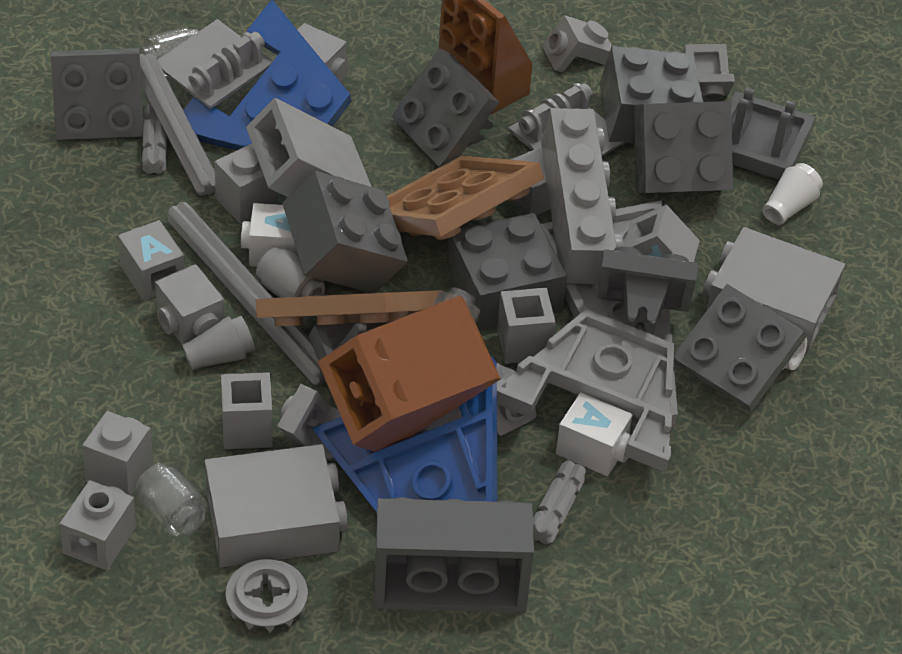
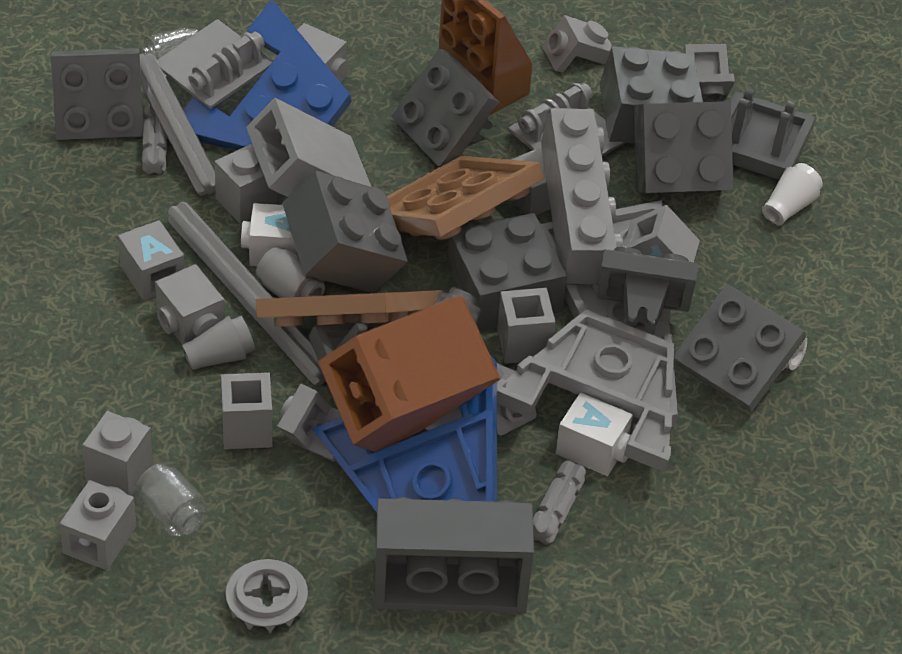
light grey brick [205,444,348,568] -> none
light grey brick [703,227,845,353] -> none

